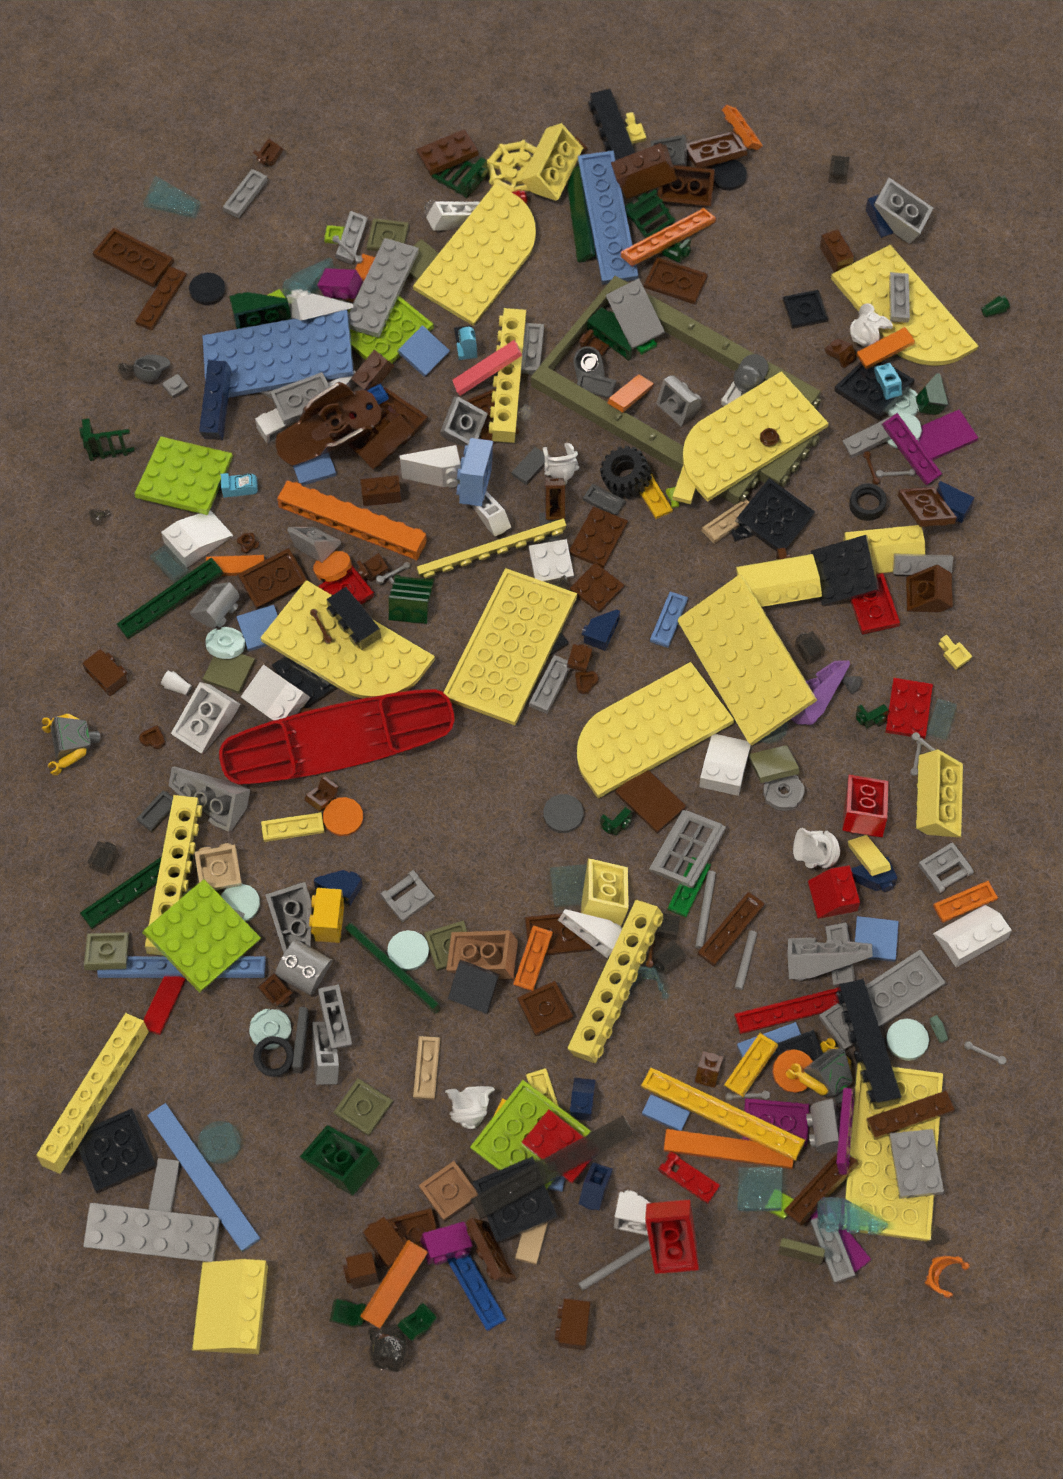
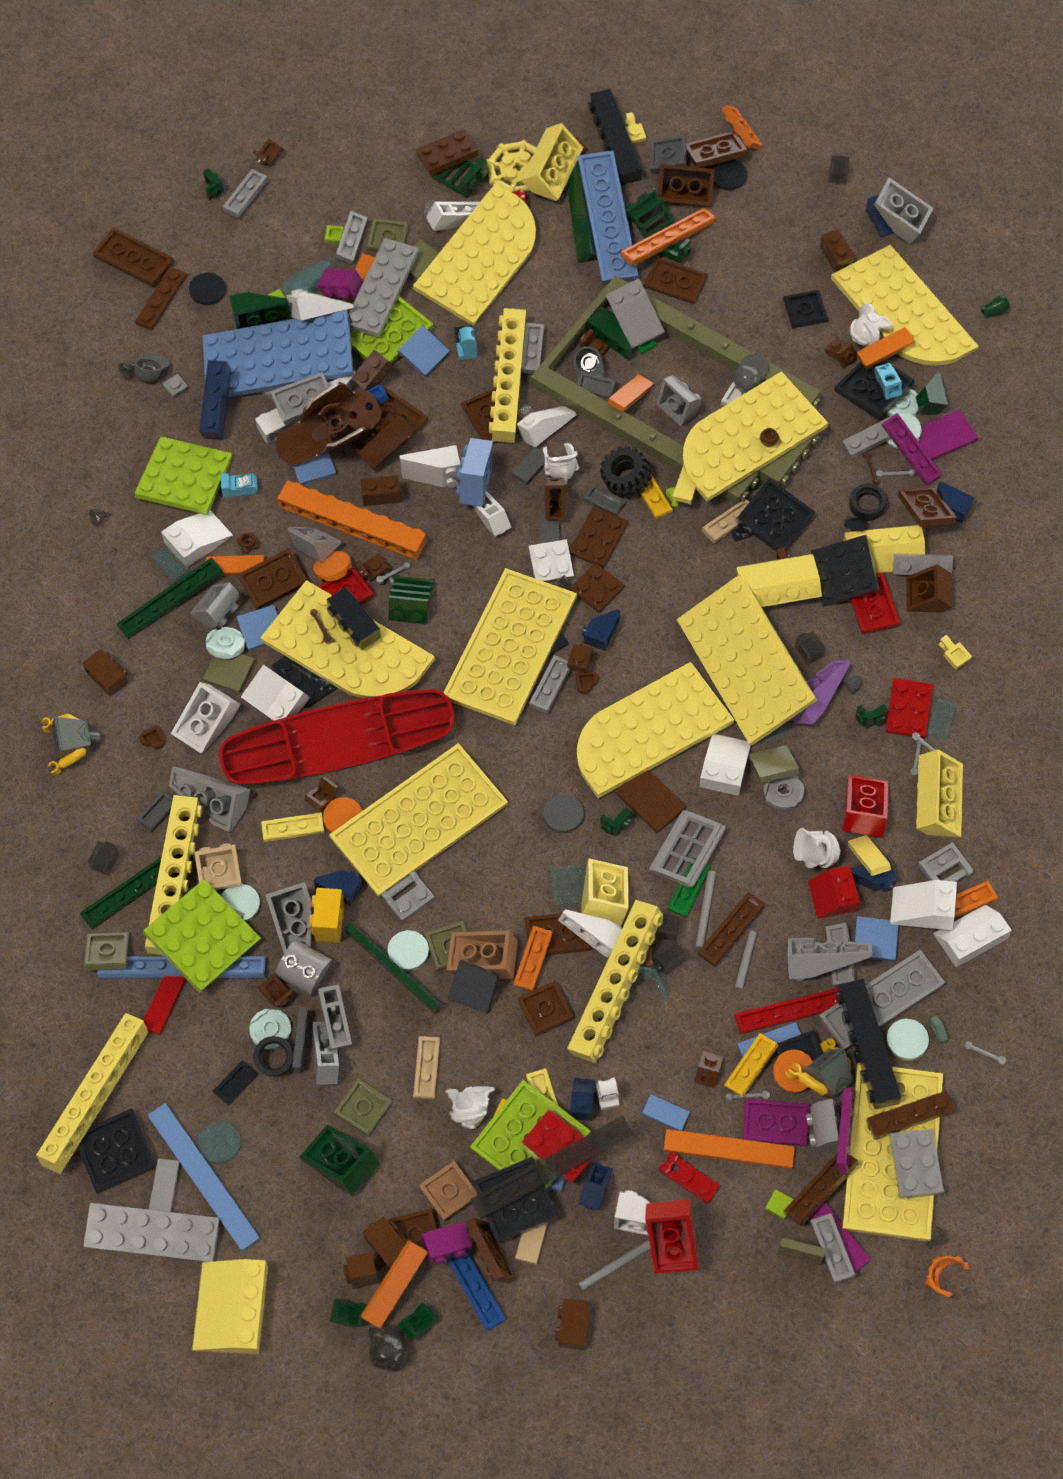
dark green plate [79,418,135,461] -> none
clear light blue wing [143,176,201,219] -> none
white cone [161,671,192,696] -> none
light grey hinge [332,236,363,264] -> none
light yellow plate [417,518,566,579] -> none
light grey brick [440,396,488,446] -> none
coral tile [452,340,522,396] -> none
reddish brown slope [611,143,677,199] -> none
yellow tile [641,1068,805,1161] -> none
medium blue tile [650,592,688,648] -> none
clear light blue tile [737,1167,783,1211] -> none
clear light blue slope [817,1197,888,1234] -> none
light grey plate [889,272,910,323] -> none
none -> dark green bracket [203,168,223,201]
none -> black tile [213,1061,258,1106]
none -> light yellow plate [329,743,508,898]
none -> white slope [517,406,576,447]
none -> white leg [596,1077,619,1110]
none -> black tile [844,516,867,531]
none -> white slope [890,880,957,930]

